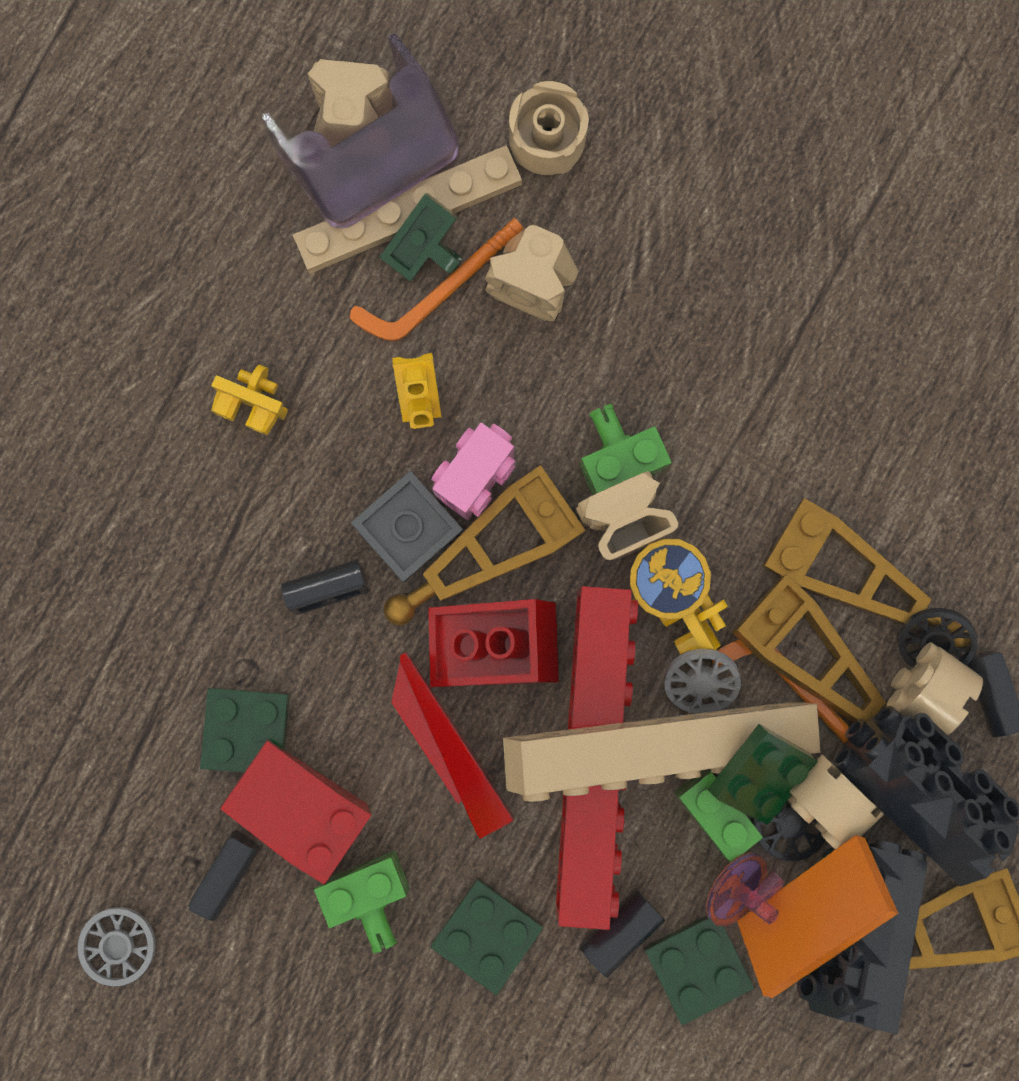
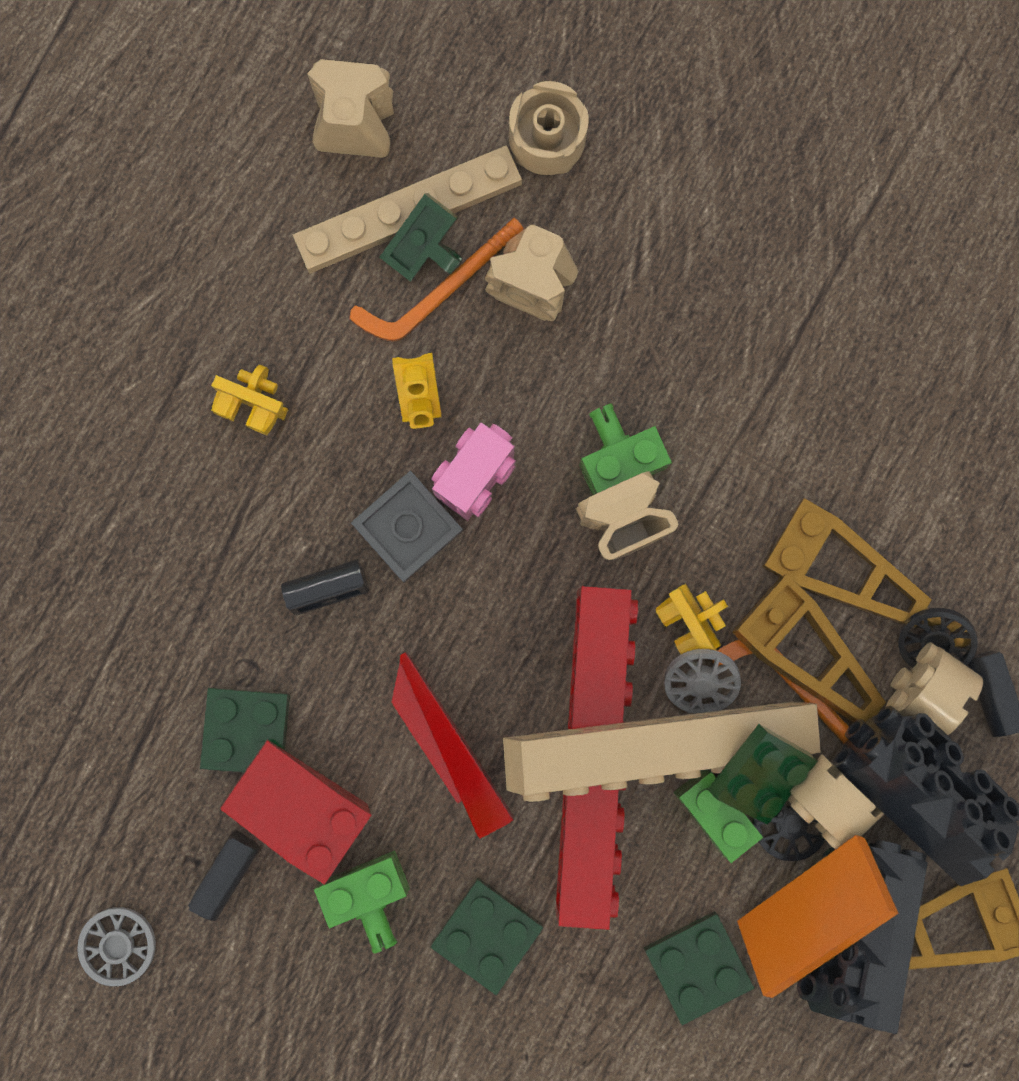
clear purple windscreen [261,33,459,228] -> none
pearl gold plate [383,465,586,626] -> none
red slope [428,599,559,687] -> none
black brick [579,889,666,978] -> none
shield [630,539,711,619] -> none
clear pink shield [706,852,784,926] -> none

